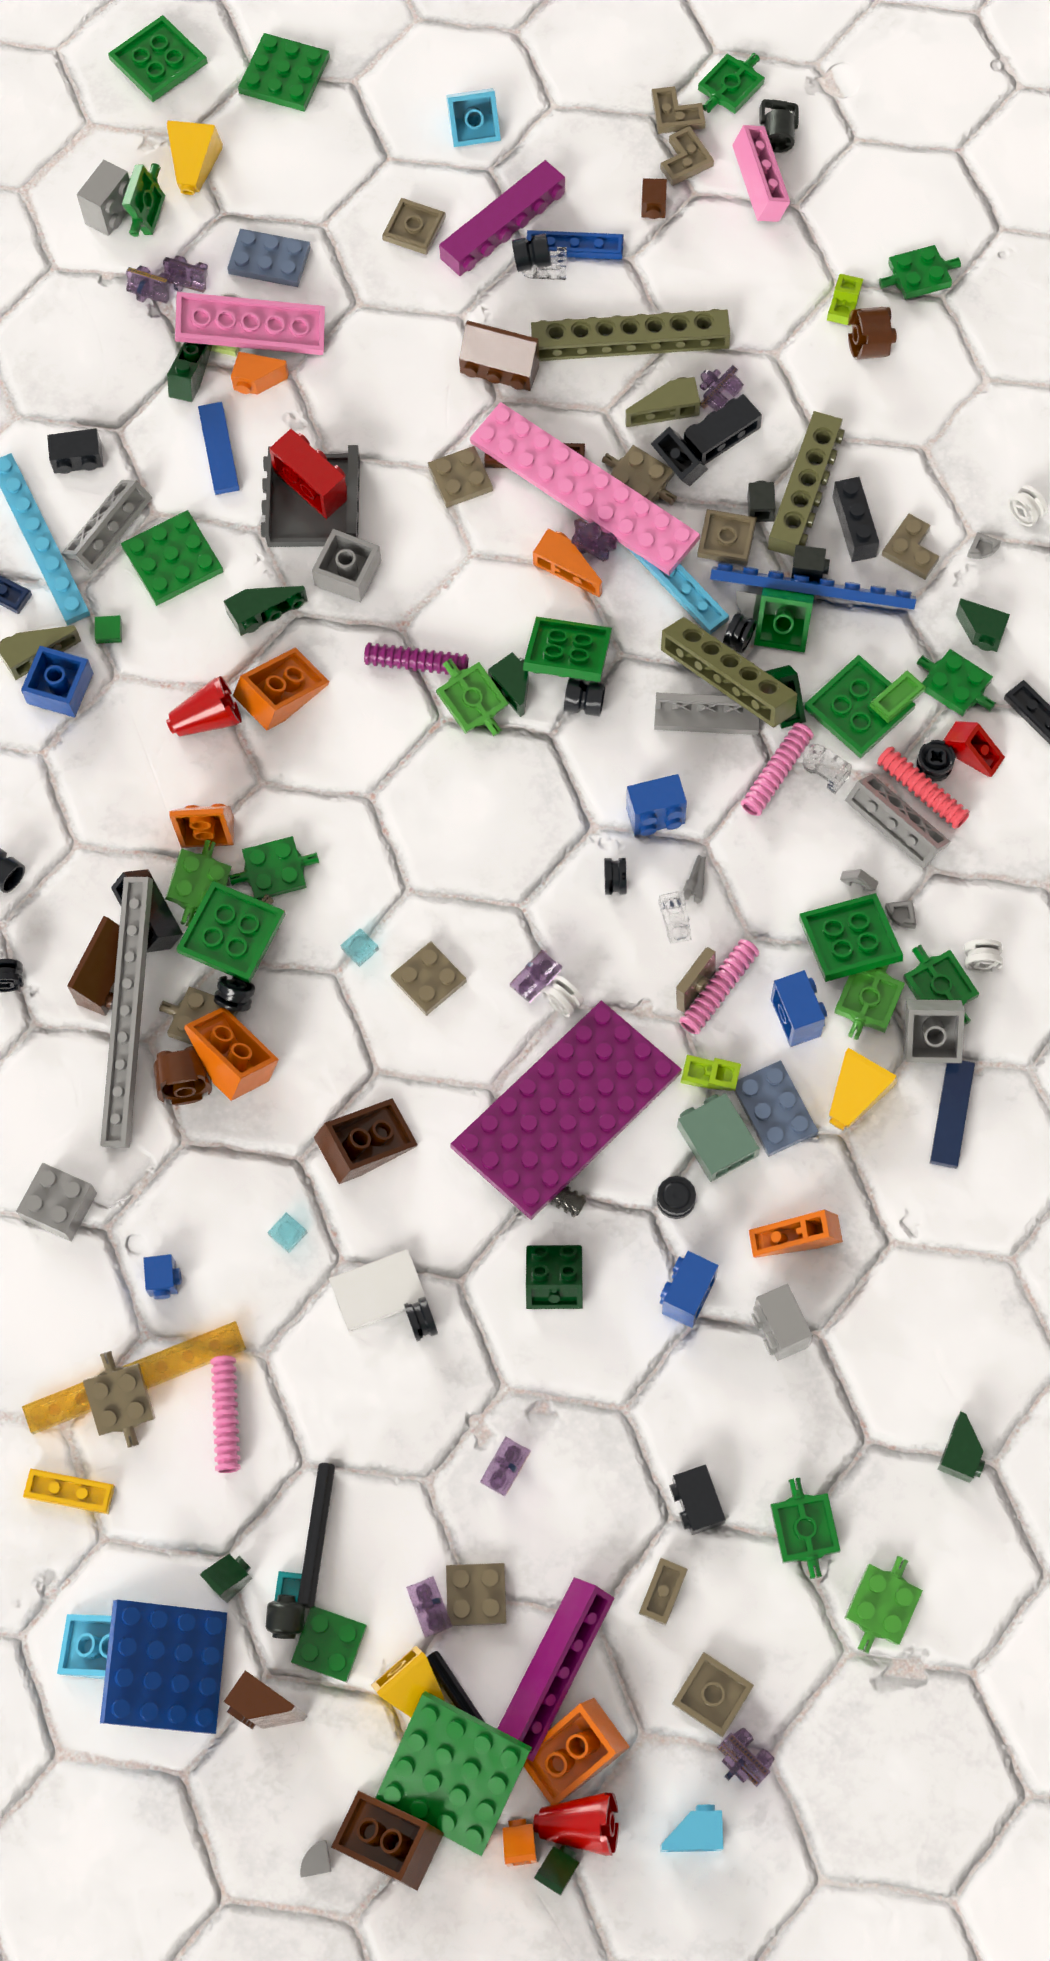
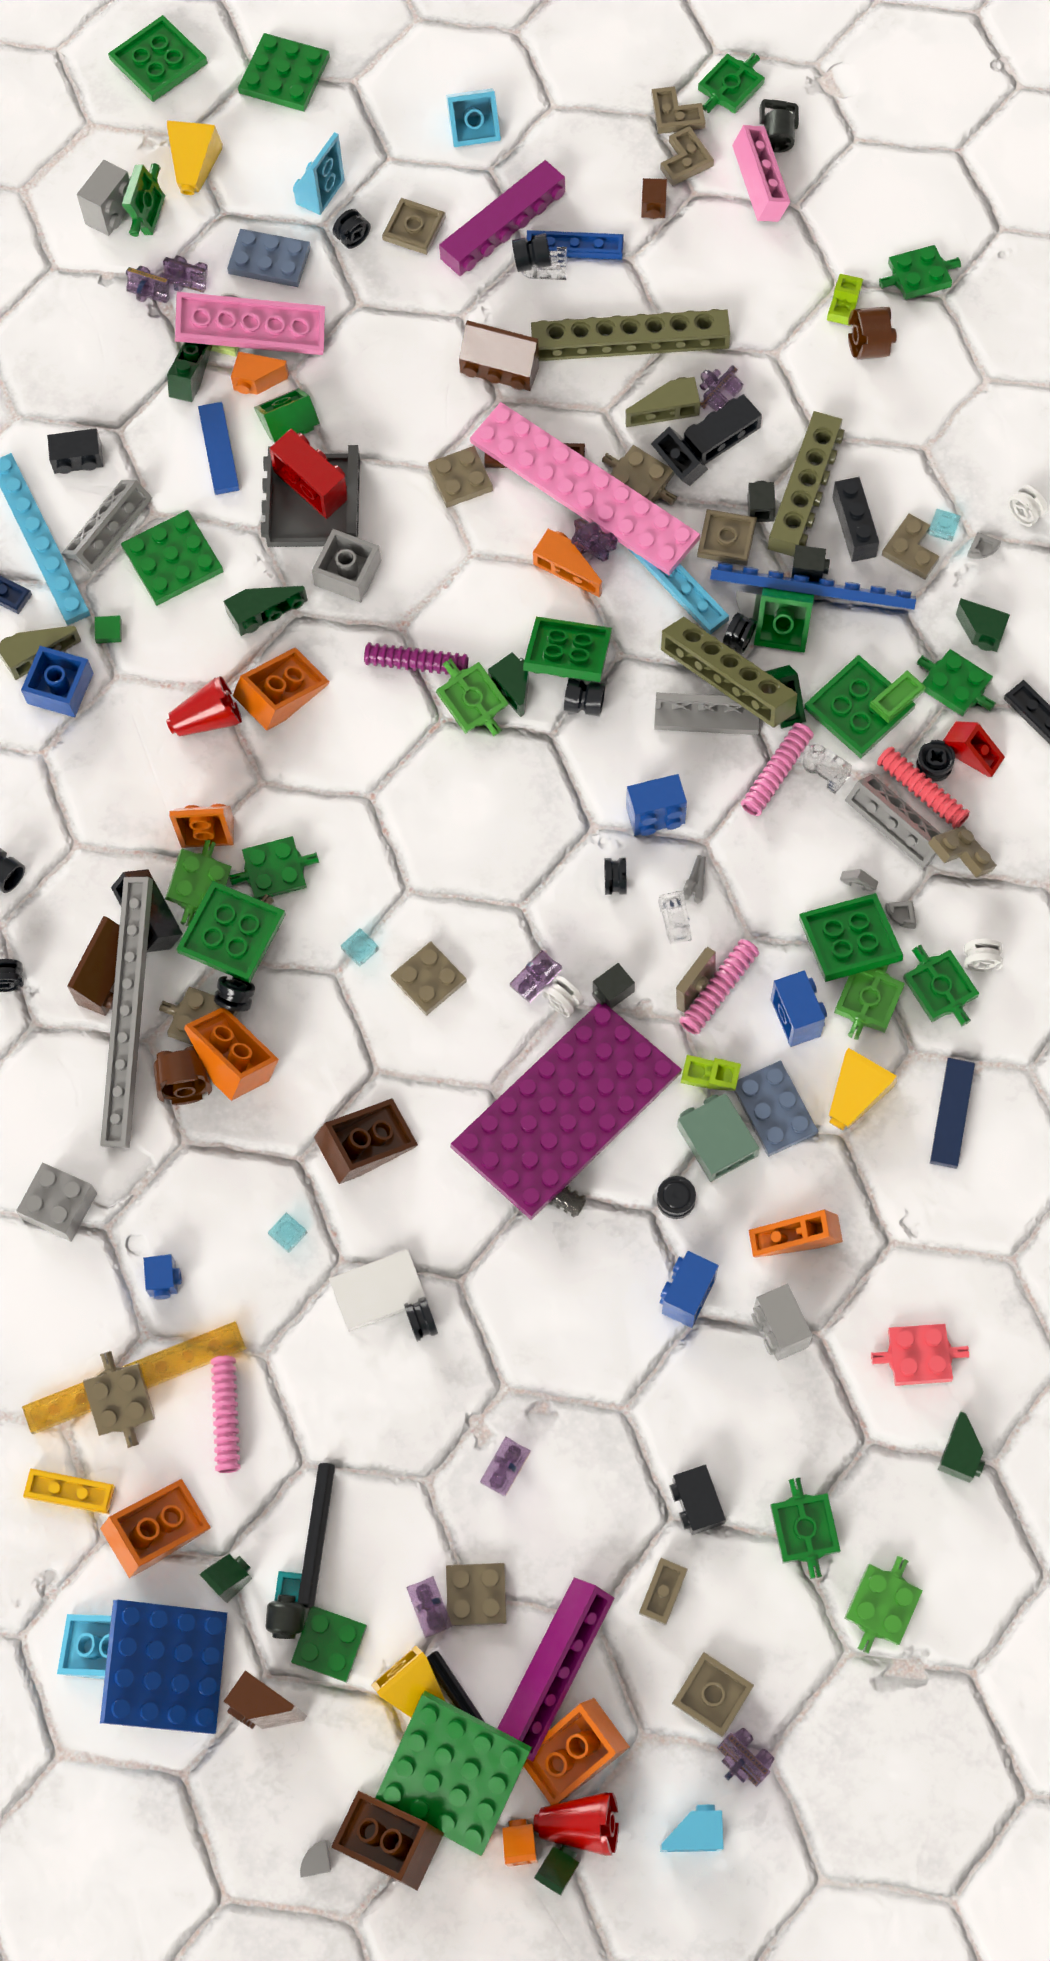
dark green bracket [526,1245,583,1309] -> none
light grey brick [904,999,965,1063] -> none
none -> orange slope [100,1478,211,1578]
none -> green slope [254,388,320,443]
none -> medium azure slope [293,132,345,215]
none -> black wheel [332,209,371,249]
none -> pearl dark grey brick [592,963,635,1009]
none -> coral plate [871,1324,969,1386]
none -> clear light blue plate [928,509,961,542]
none -> dark tan plate [928,826,997,878]

